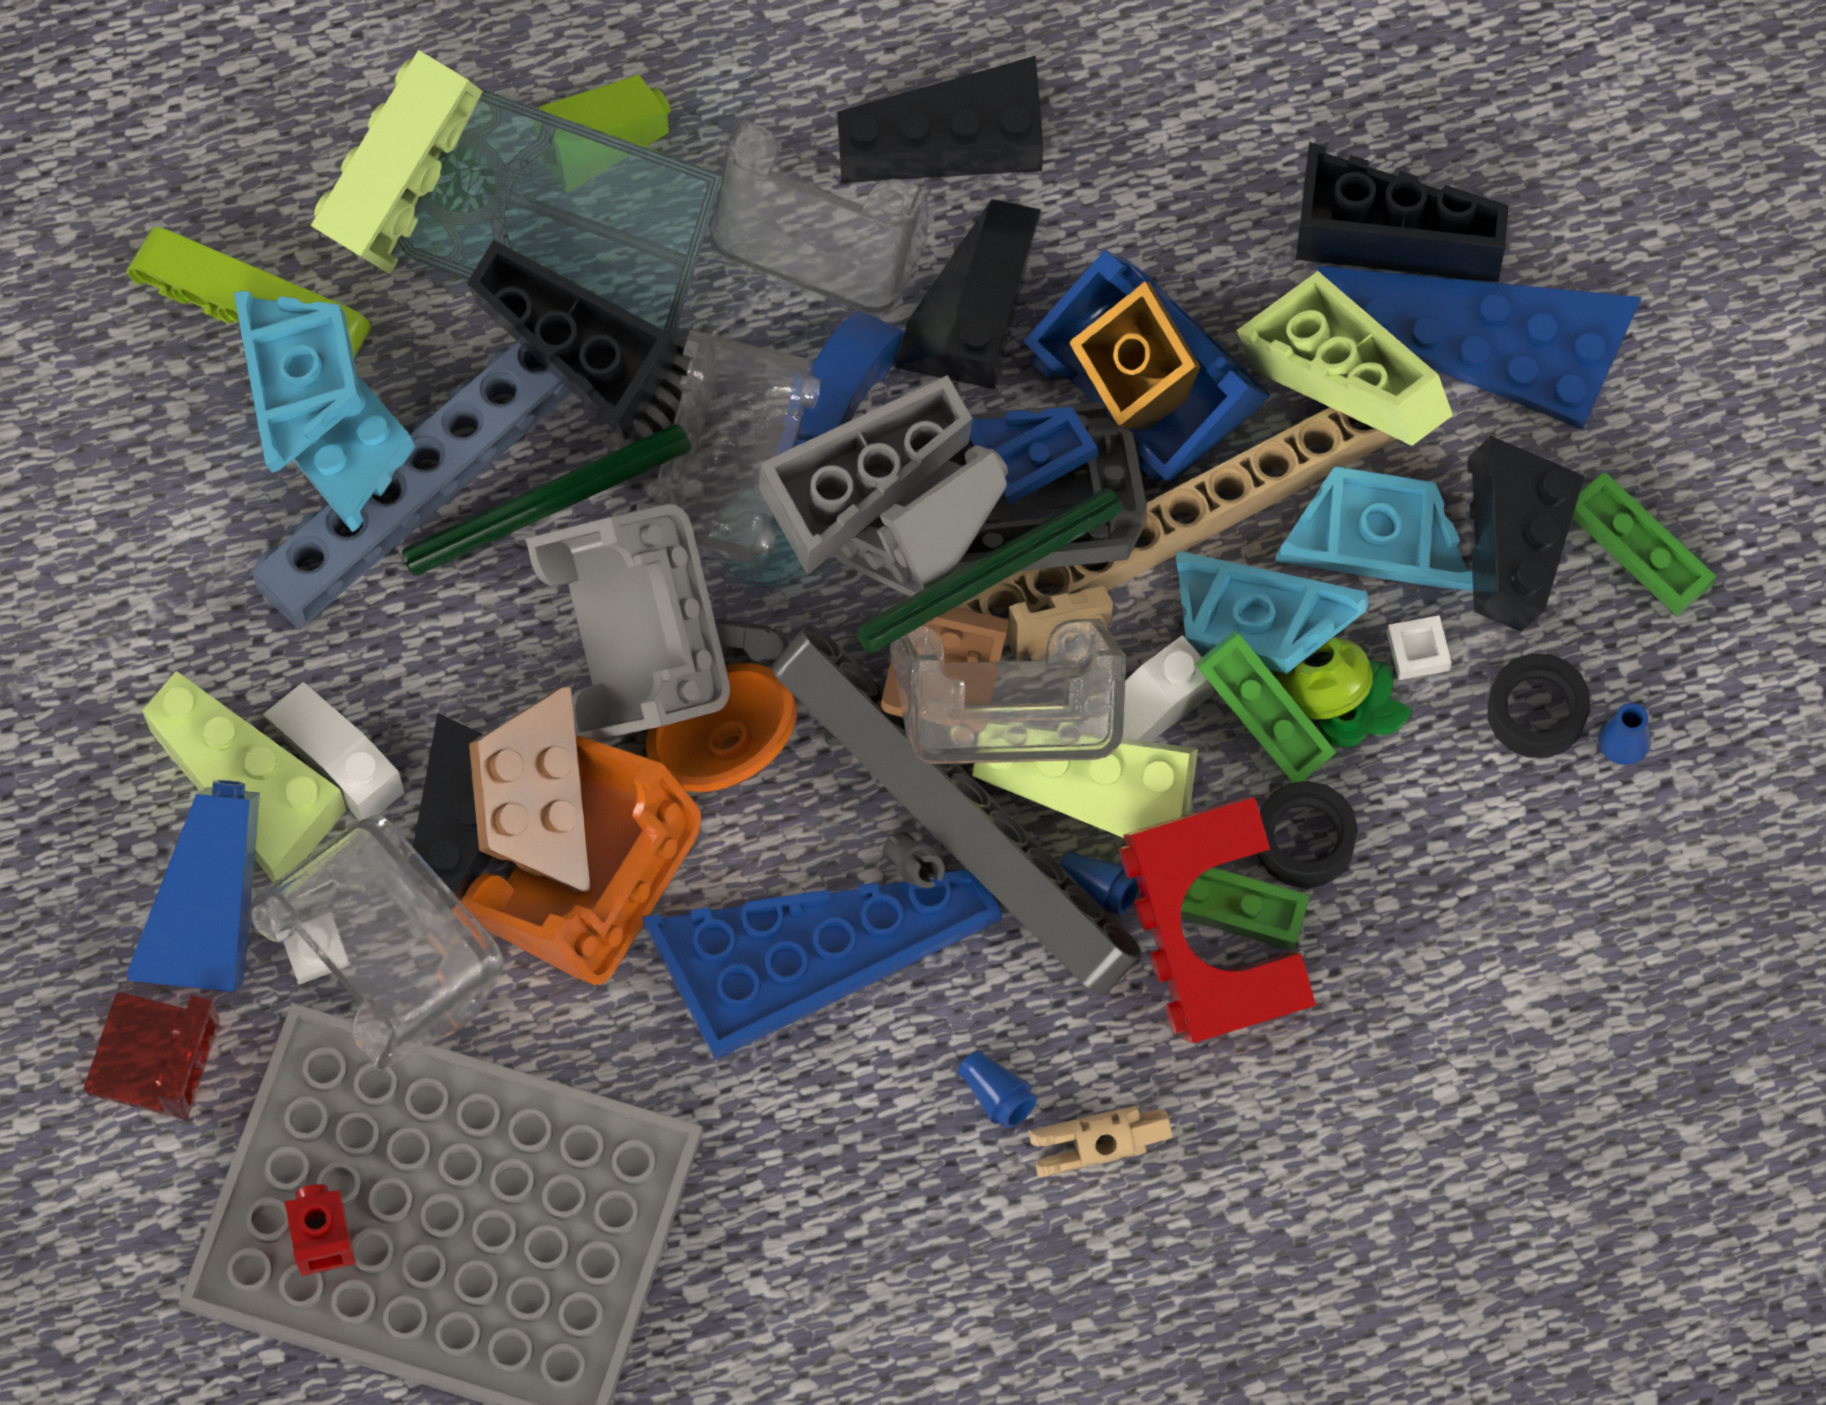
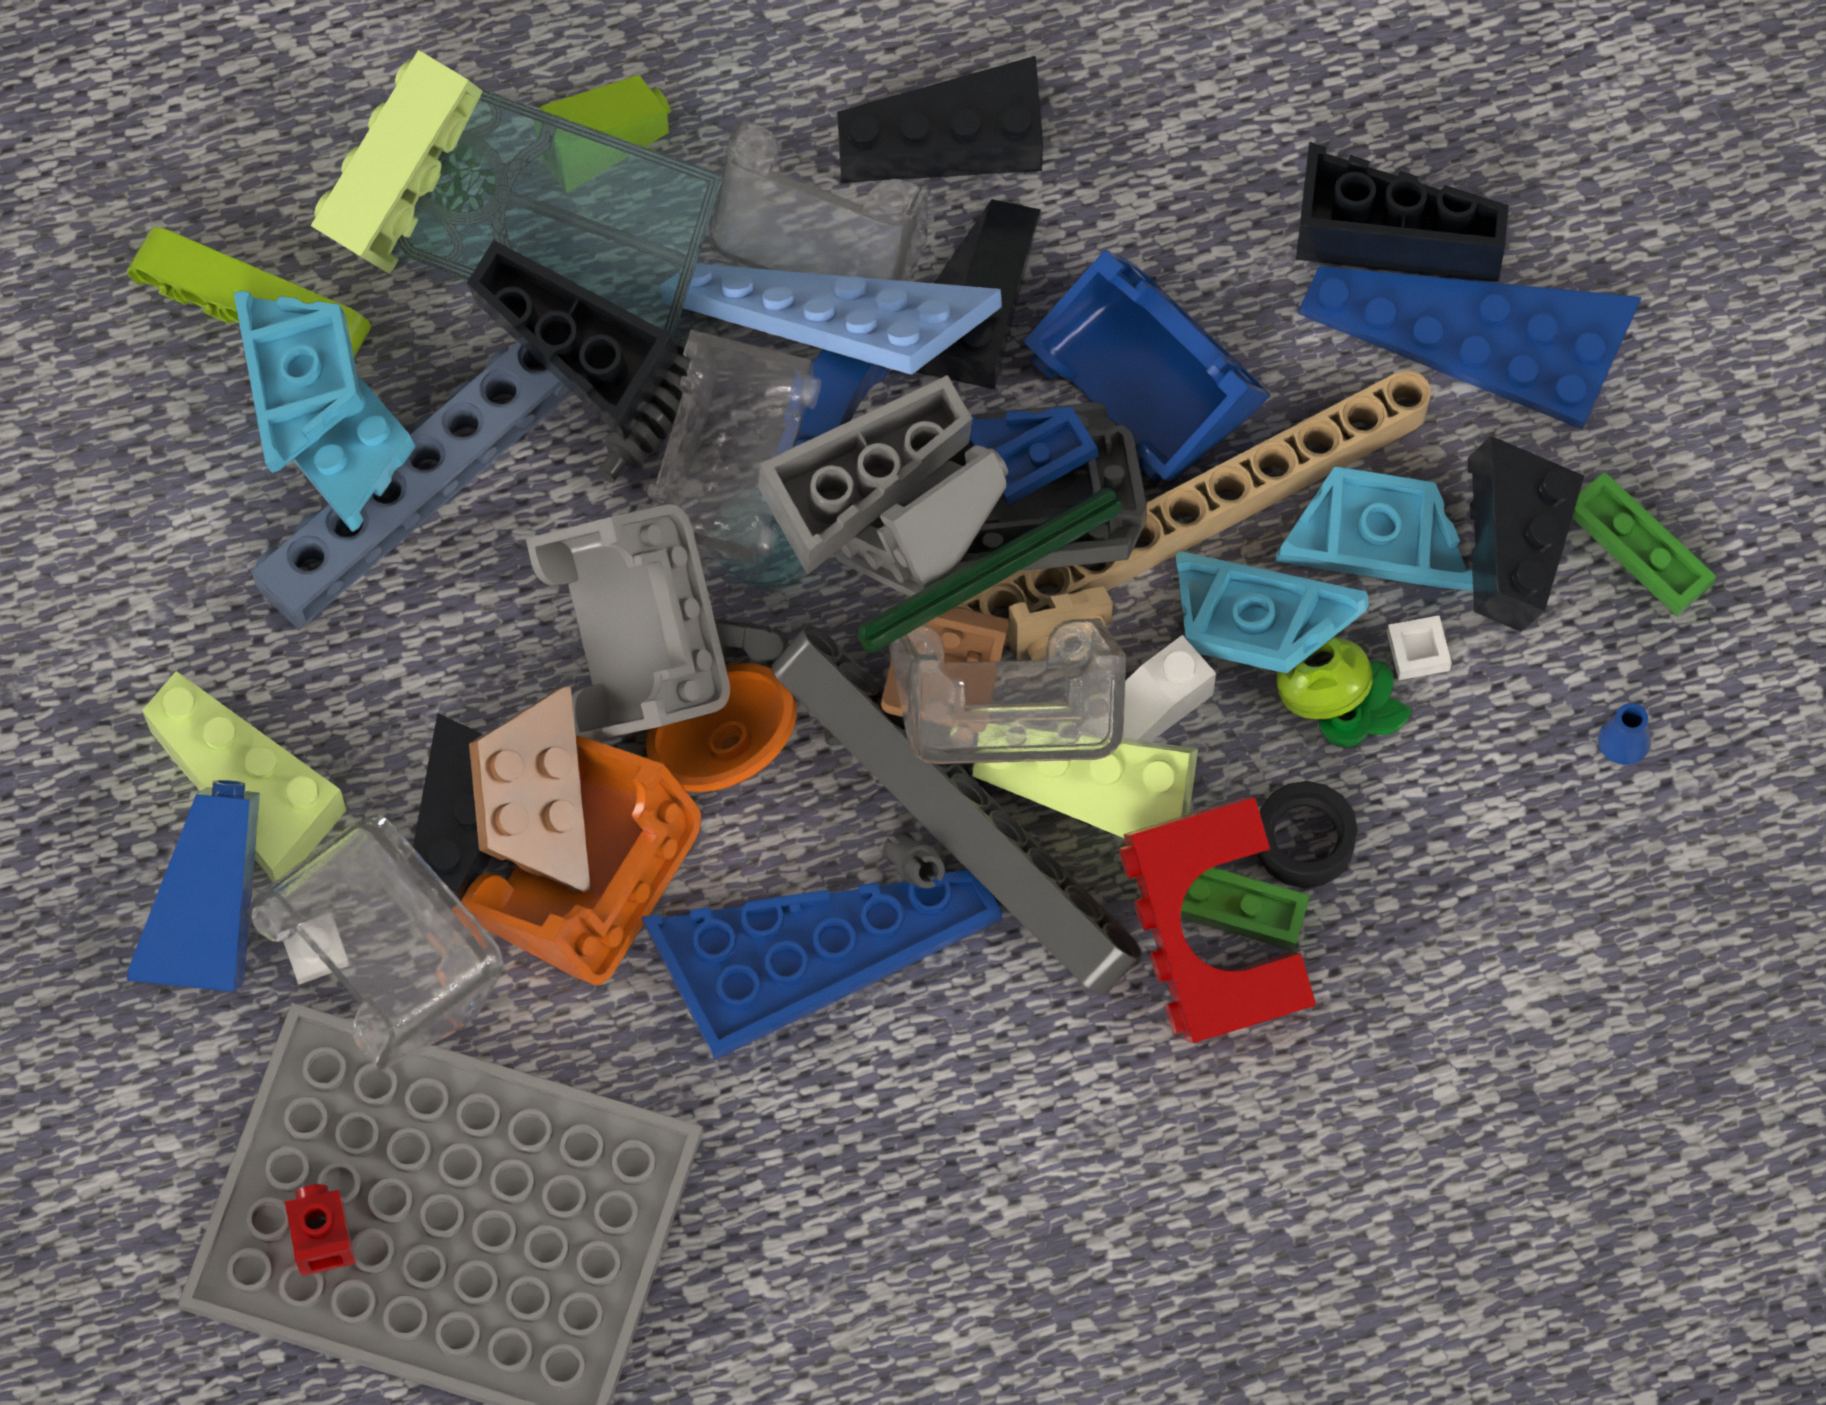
clear red bracket [84,992,221,1121] -> none
white slope [263,682,405,826] -> none
dark green axle [402,424,691,575] -> none
blue cone [958,1050,1037,1129] -> none
tan hinge [1029,1106,1173,1178] -> none
blue cone [1060,850,1139,916] -> none
pearl gold slope [1069,281,1200,430] -> none
bright green plate [1194,630,1337,783] -> none
yellowish green wedge [1236,271,1453,446] -> none
black tyre [1487,653,1590,758] -> none
none -> light blue wing [662,263,1002,375]

